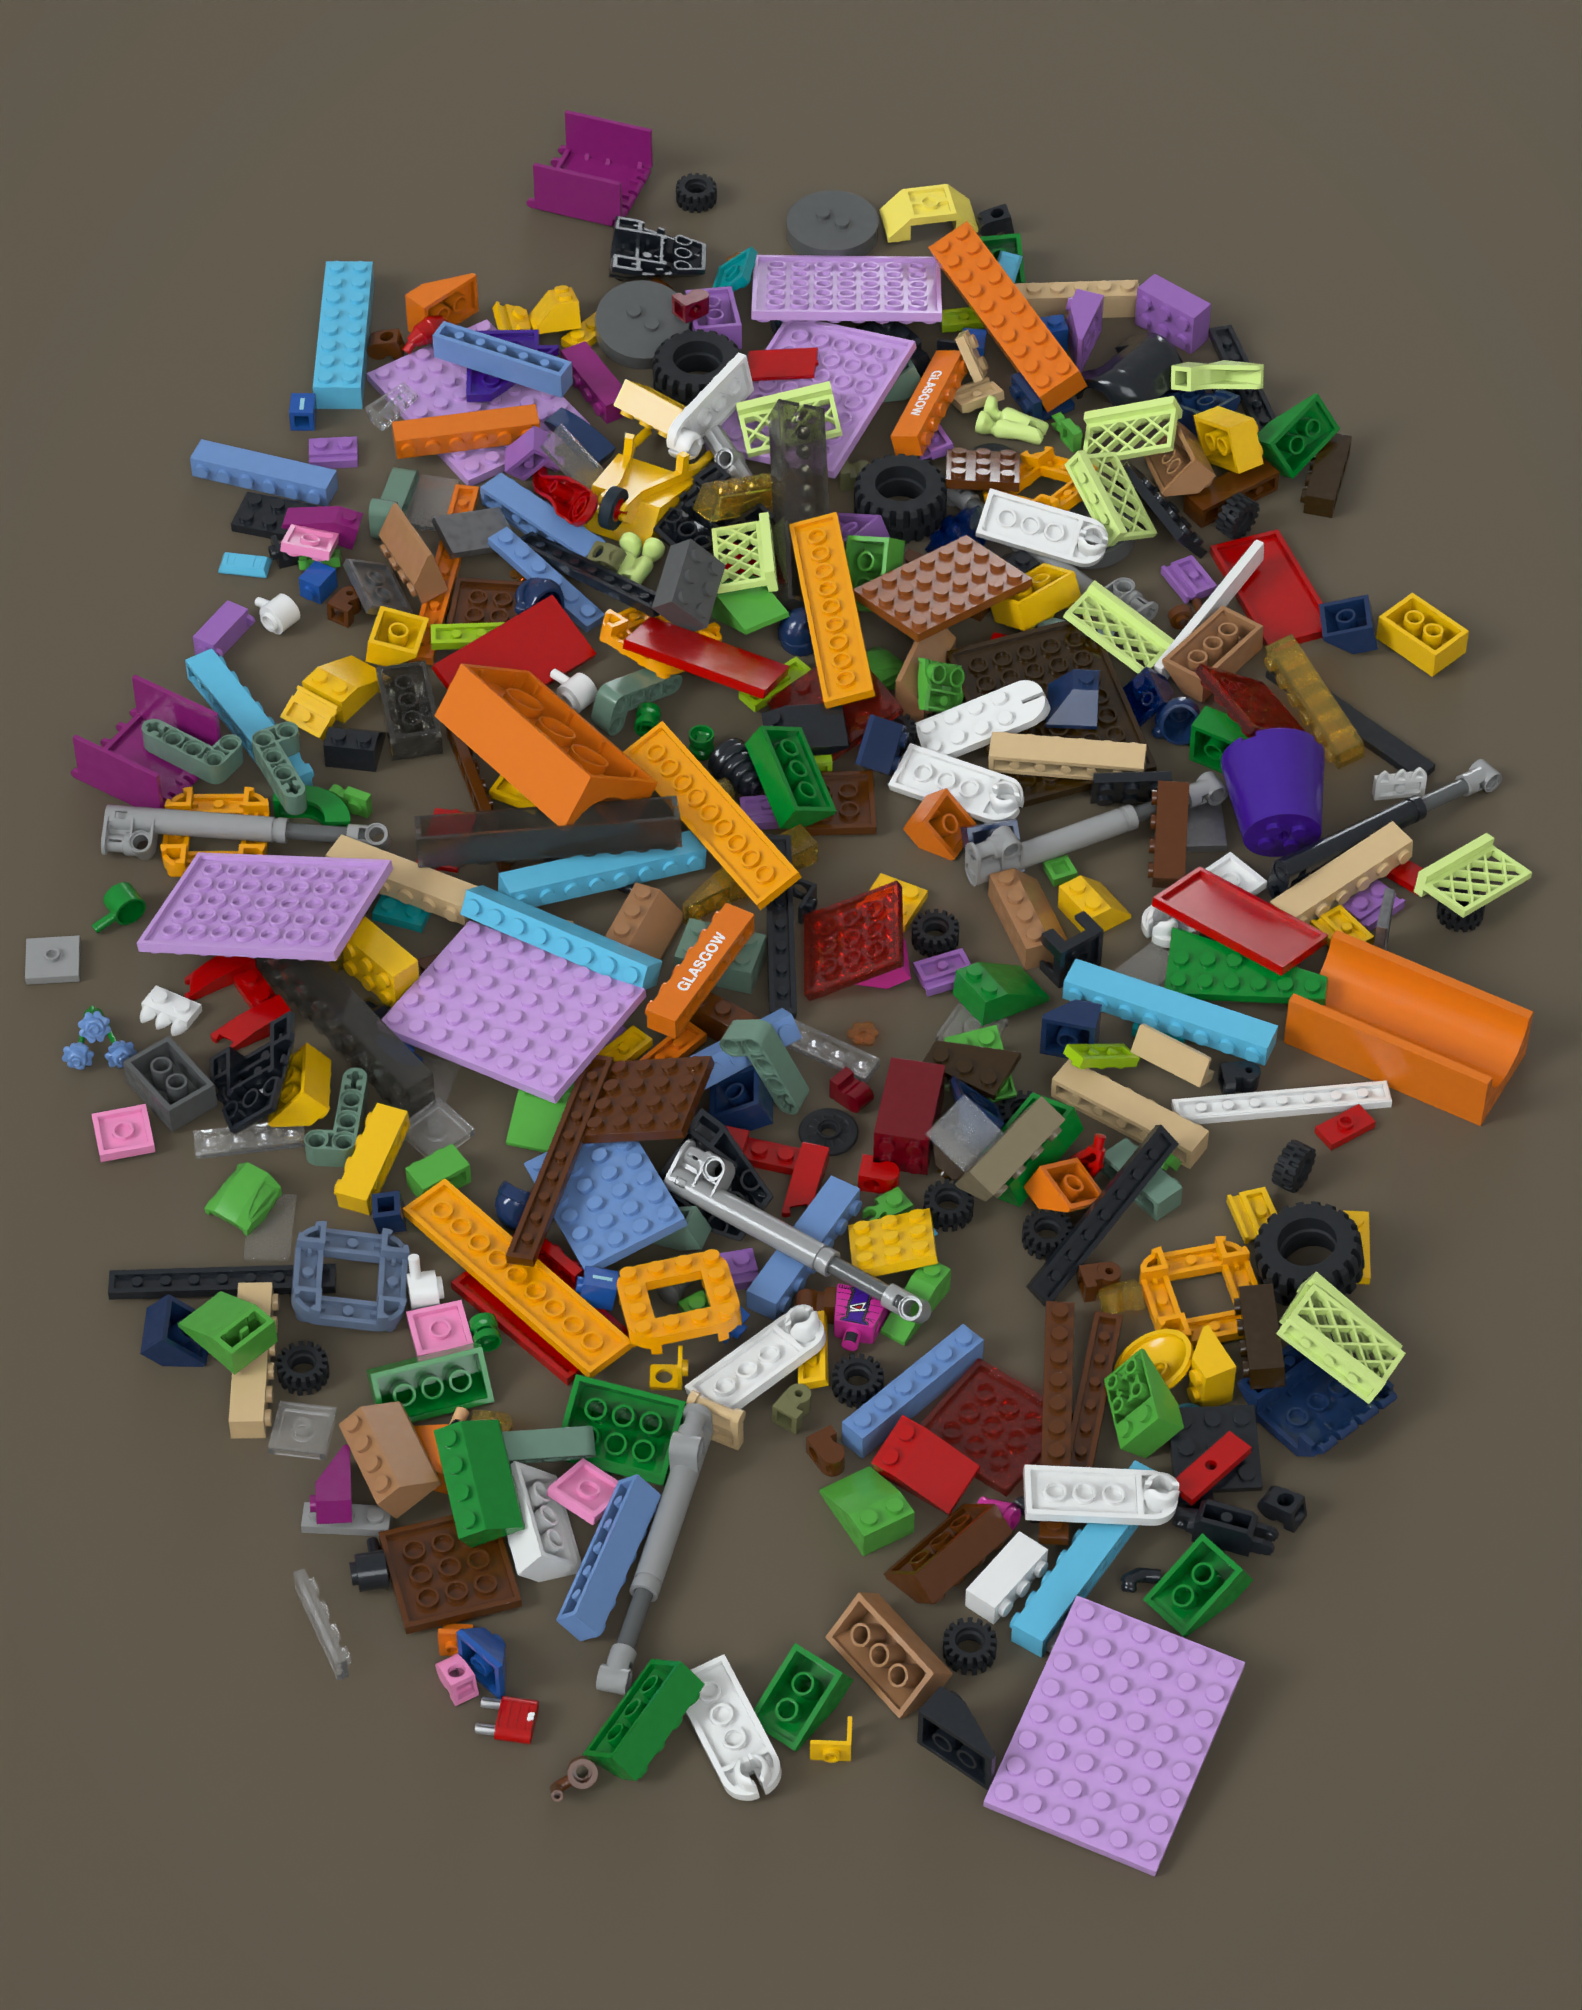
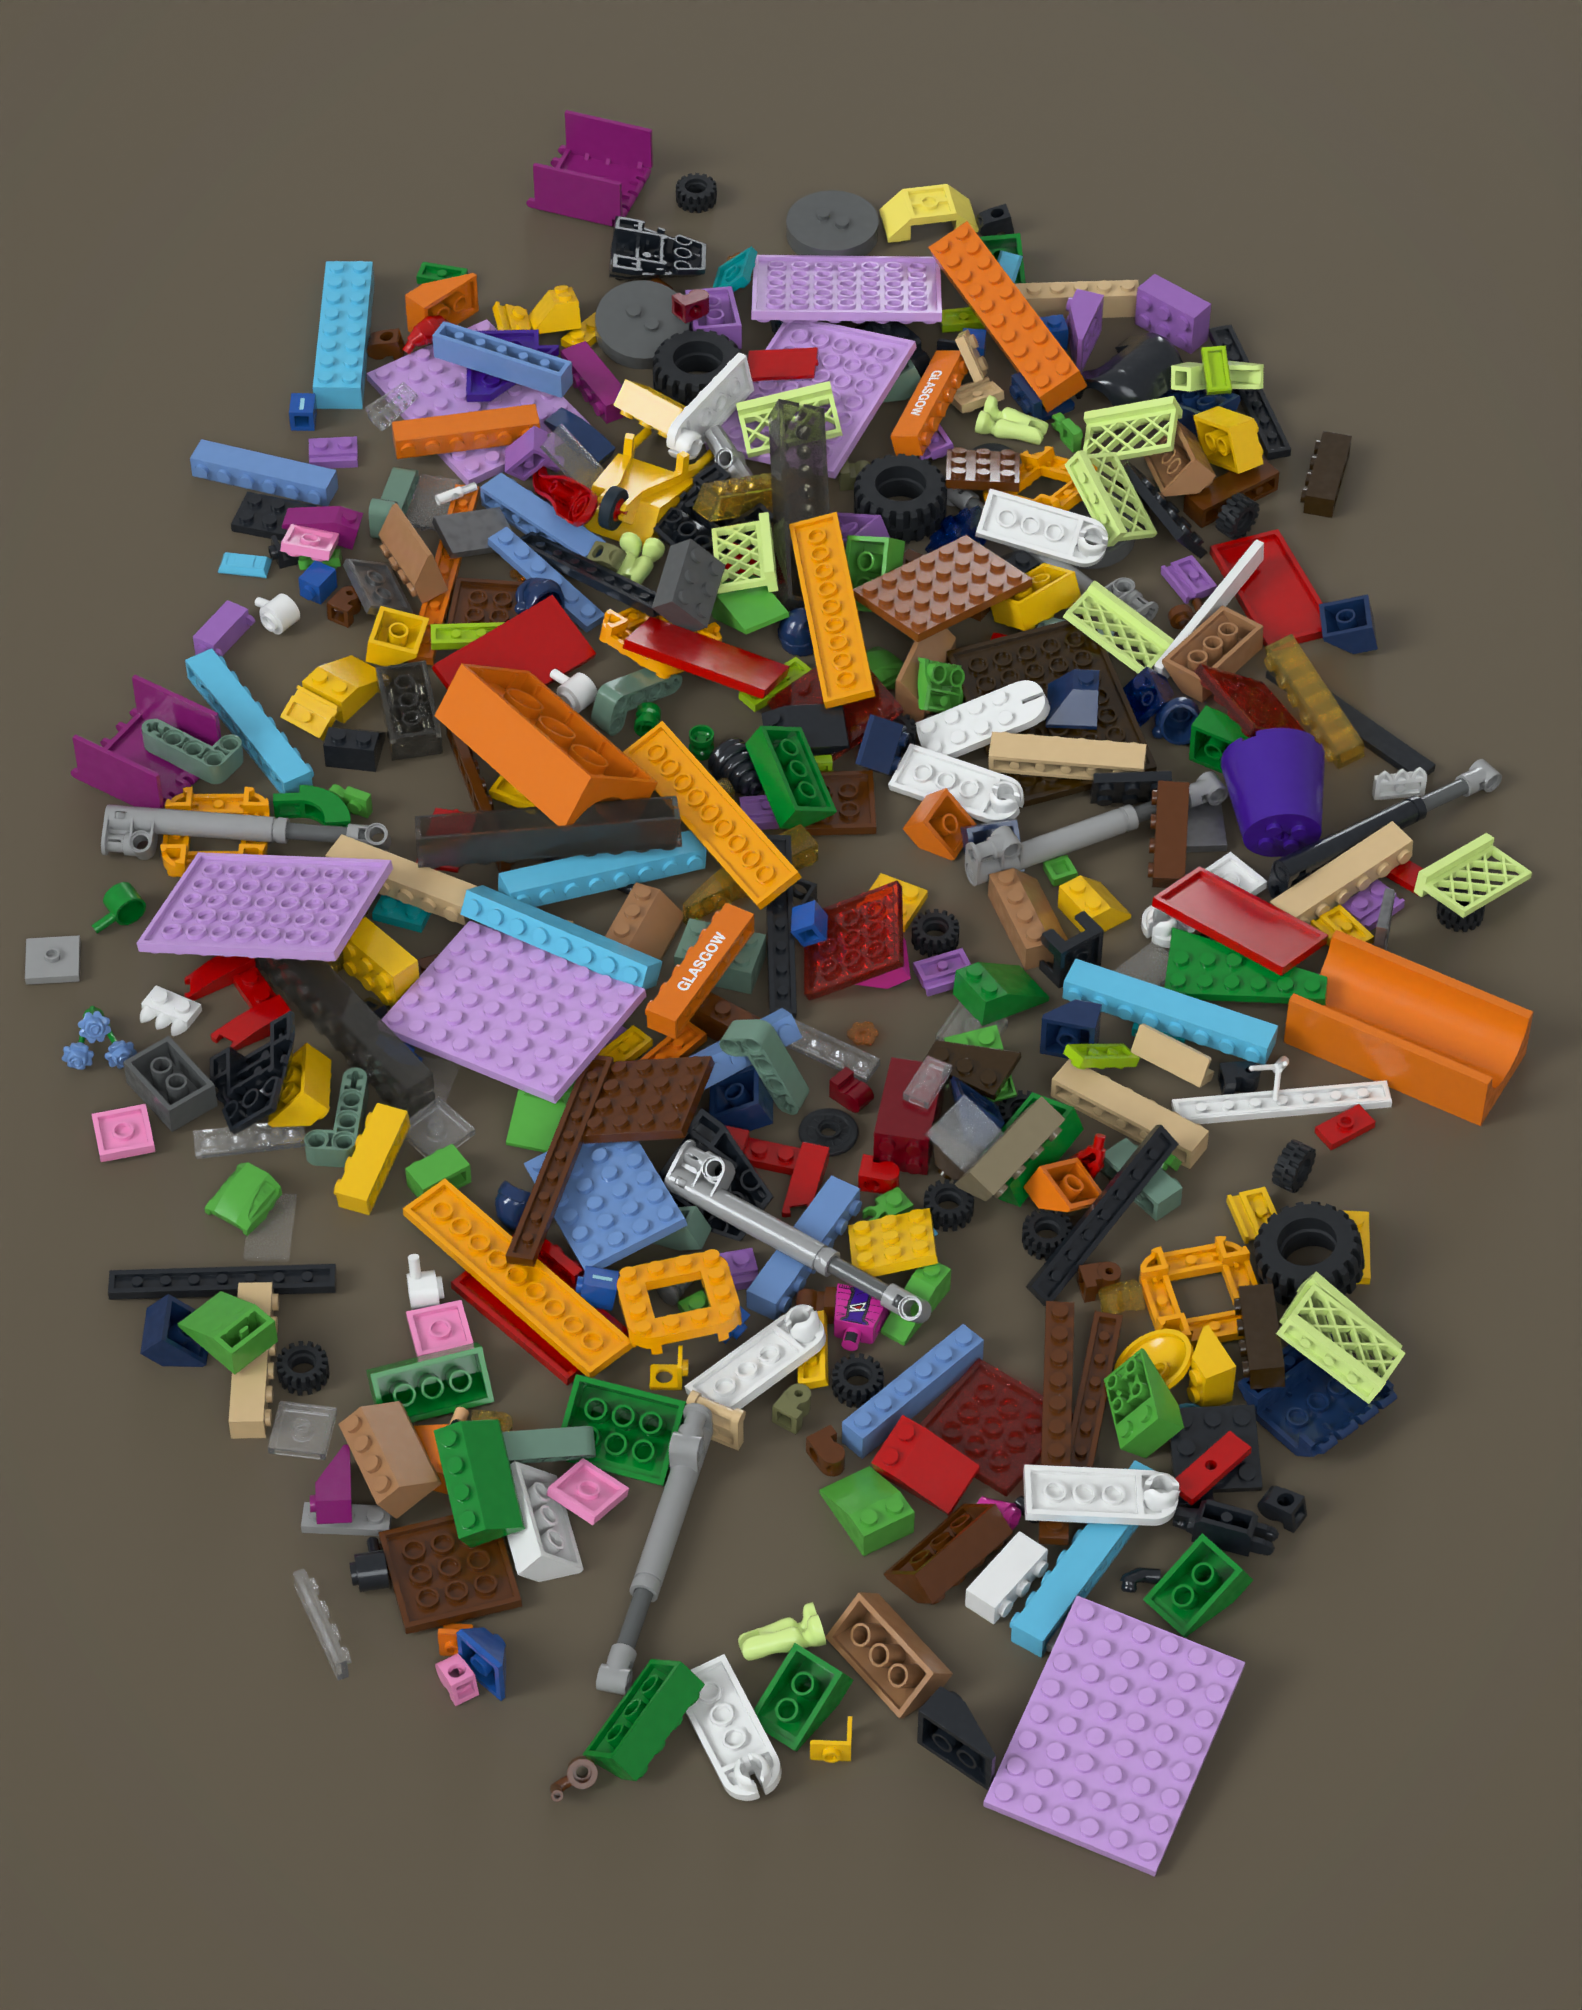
sand green beam [252,721,307,815] -> none
sand blue plate [291,1221,410,1332] -> none
dark blue brick [372,1190,407,1234] -> none
green wheel [469,1312,502,1352] -> none
red piece [475,1696,539,1745] -> none
medium blue brick [556,1474,661,1641] -> none
black tyre [943,1617,997,1676] -> none
green slope [1257,393,1340,479] -> none
yellow brick [1376,592,1469,677] -> none
none -> green plate [416,262,468,284]
none -> white pin [435,482,477,506]
none -> yellowish green piece [738,1602,826,1661]
none -> blue brick [791,900,828,947]
none -> clear plate [903,1055,952,1109]
none -> lime tile [1201,345,1232,395]
none -> white plant [1249,1056,1289,1102]

